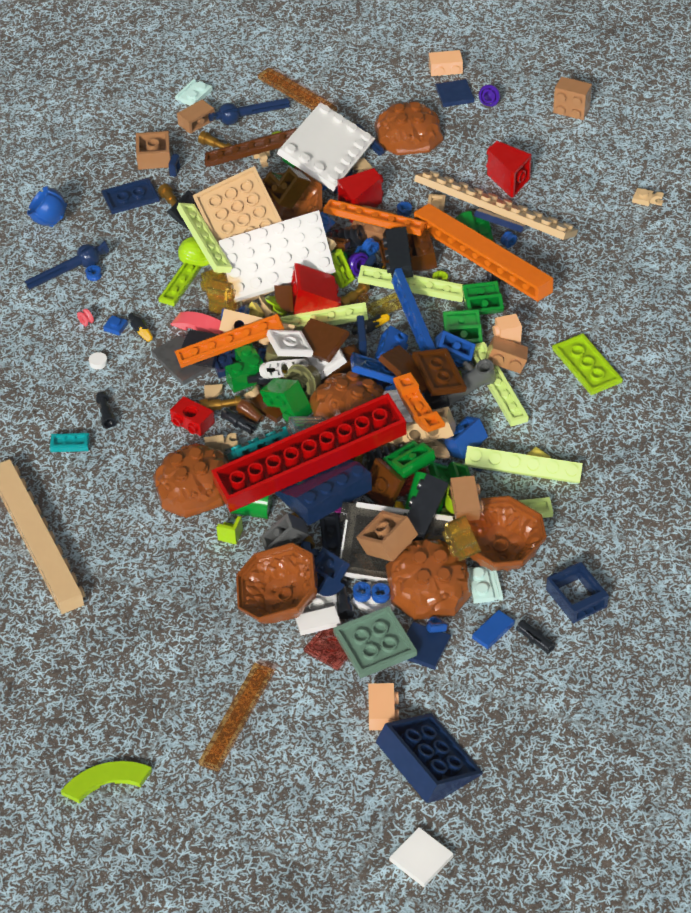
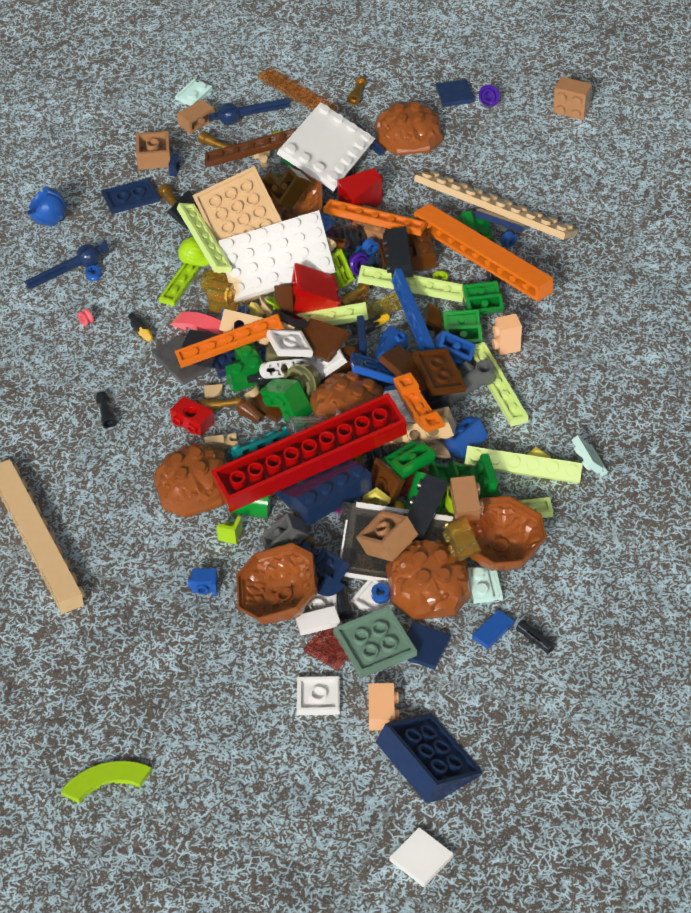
teal plate [50,433,90,452] -> none
white tile [89,352,108,369] -> none
blue plate [103,315,128,336] -> none
clear orange tile [198,663,274,772] -> none
black pin [221,407,257,435] -> none
black tile [320,514,342,557] -> none
tan tile [353,157,372,171] -> none
blue bush [353,582,371,602] -> none
blue bush [397,202,412,217] -> none
blue tile [426,616,448,633] -> none
tan plate [427,194,446,211] -> none
light nougat brick [429,50,463,76] -> none
red slope [486,141,532,198] -> none
medium nougat brick [486,336,528,374] -> none
dark blue window [546,562,609,624] -> none
lime tile [552,333,623,395] -> none
tan plate [632,188,664,206] -> none
none -> blue brick [188,568,218,596]
none -> black tile [272,309,308,328]
none -> white tile [297,676,340,715]
none -> pearl gold piece [347,77,367,105]
none -> light yellow plate [362,487,391,506]
none -> reddish brown brick [422,303,443,333]
none -> green brick [469,454,501,500]
none -> light aqua plate [572,435,608,476]

